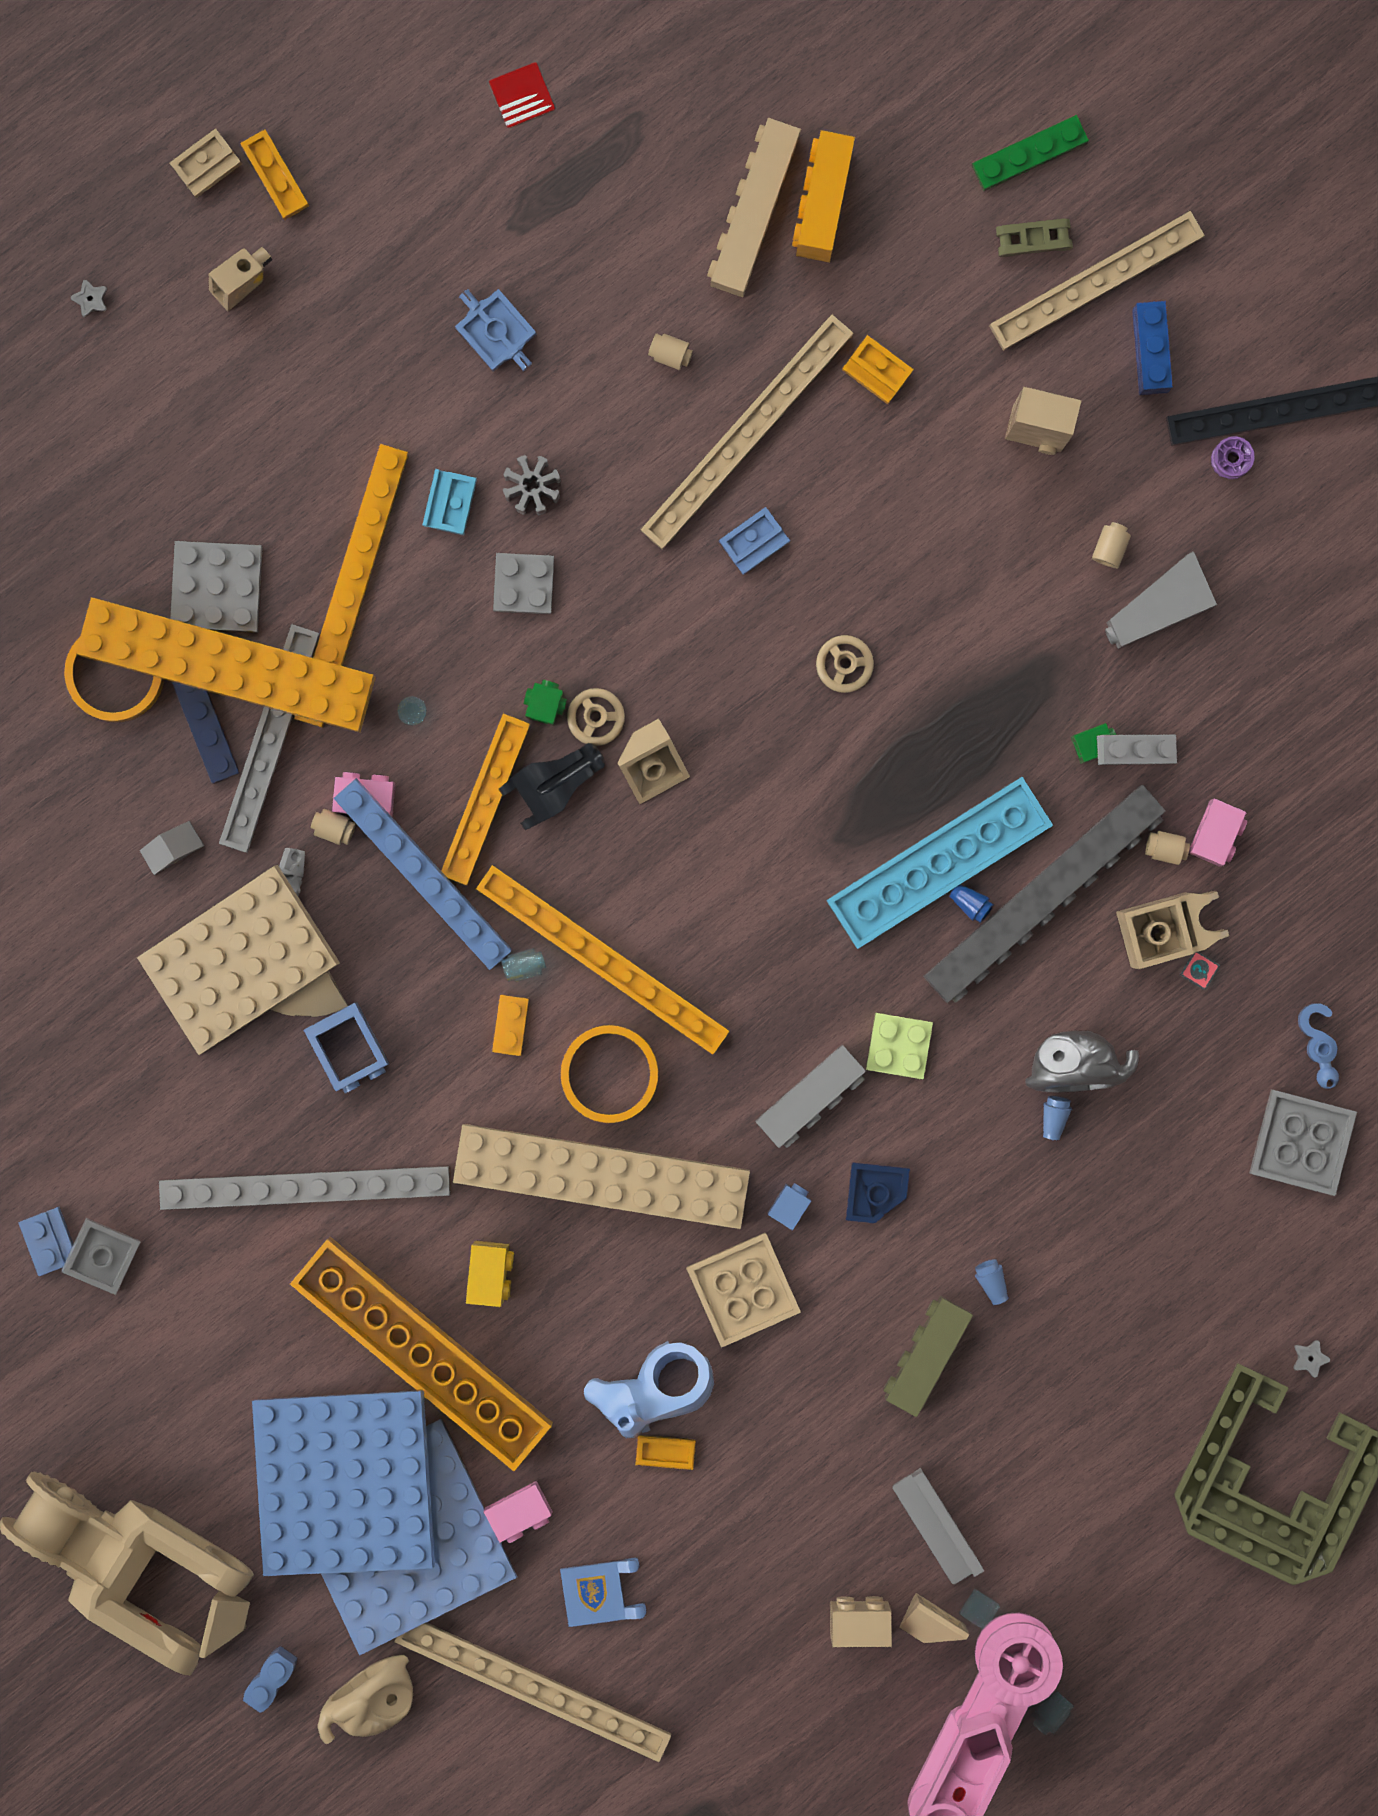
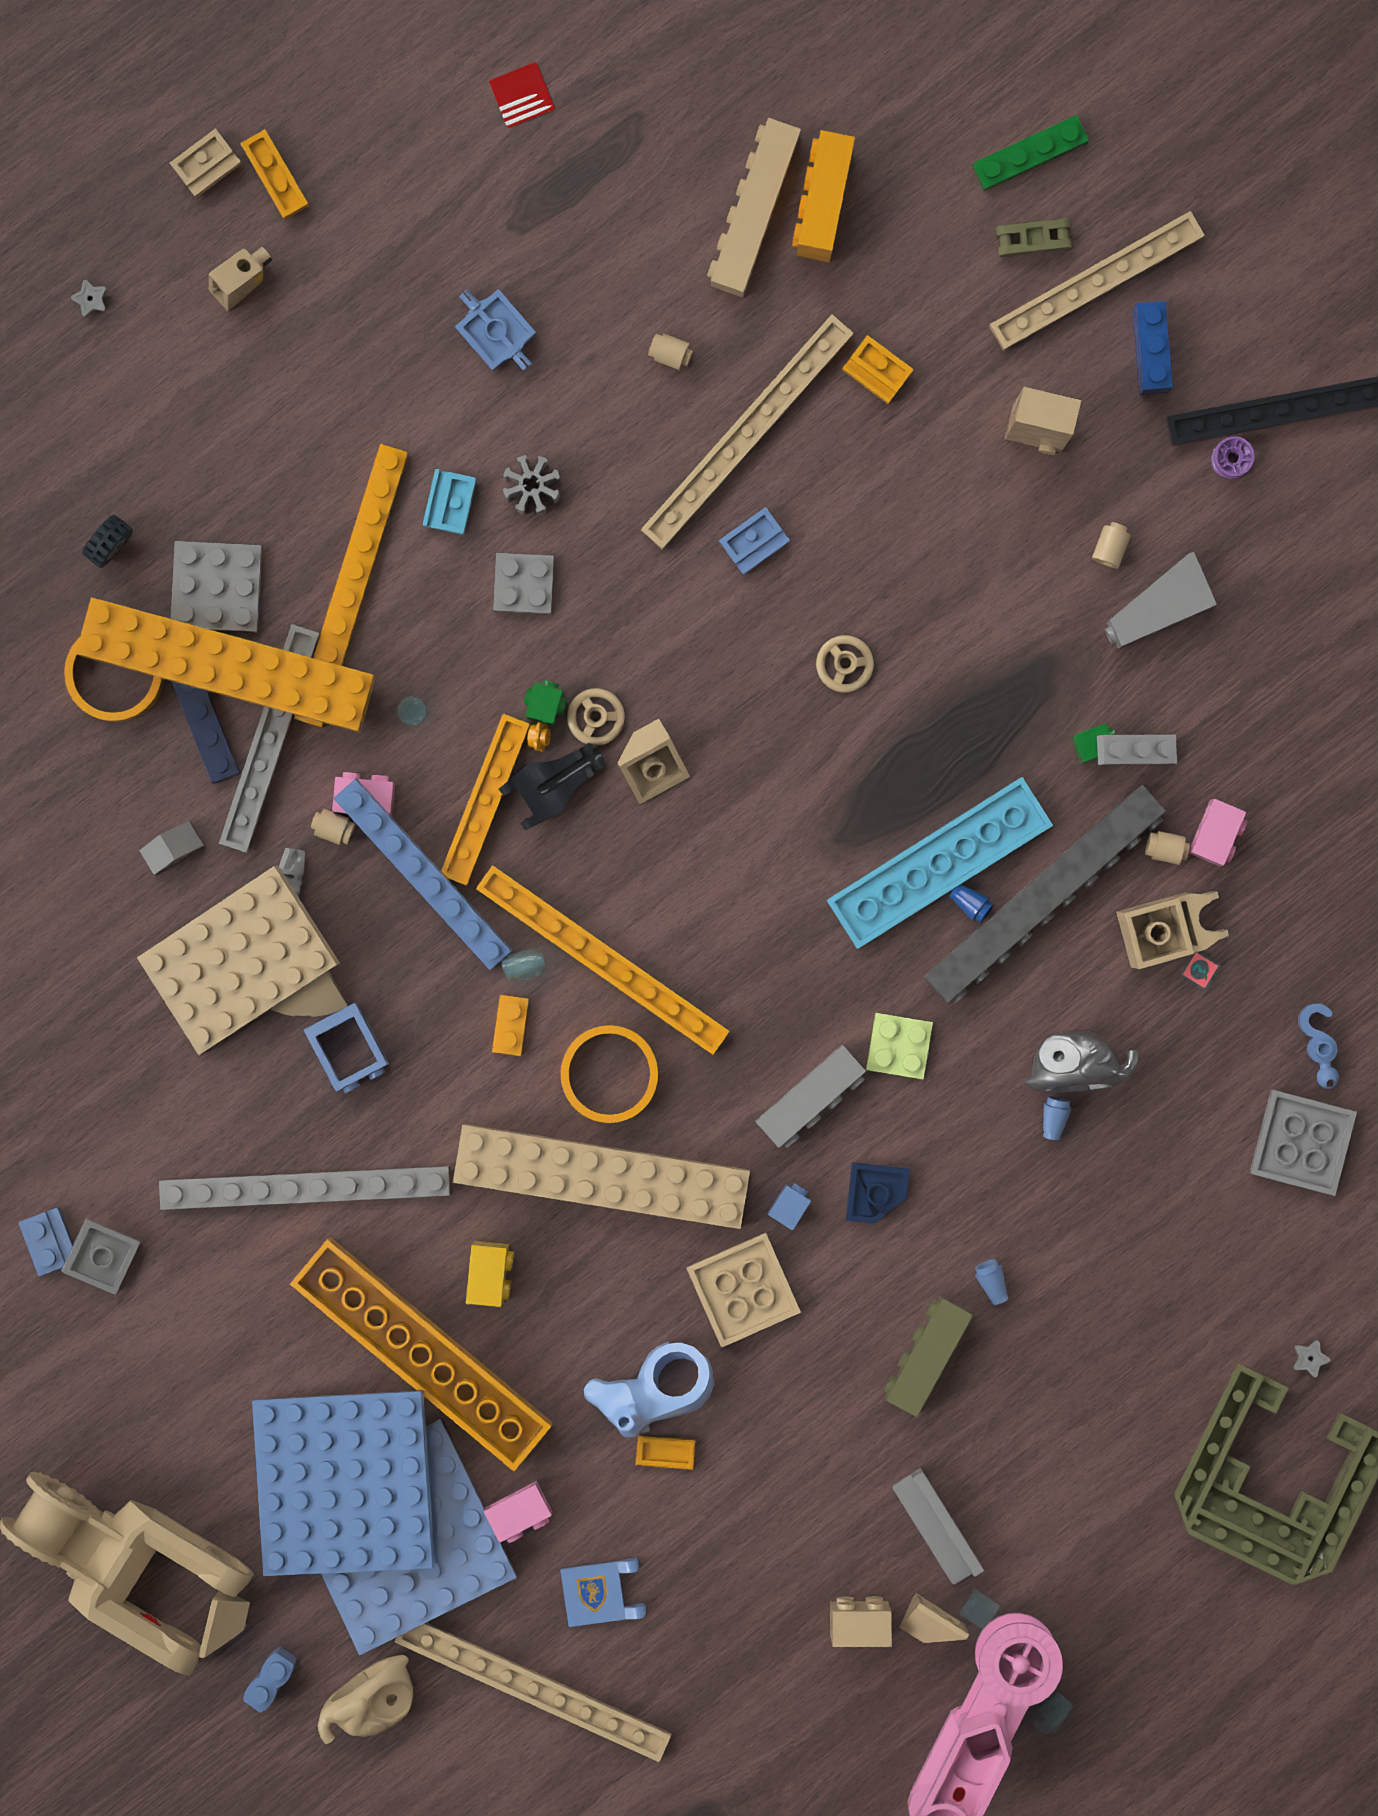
none -> black wheel [82,514,133,569]
none -> light orange plate [527,722,551,752]

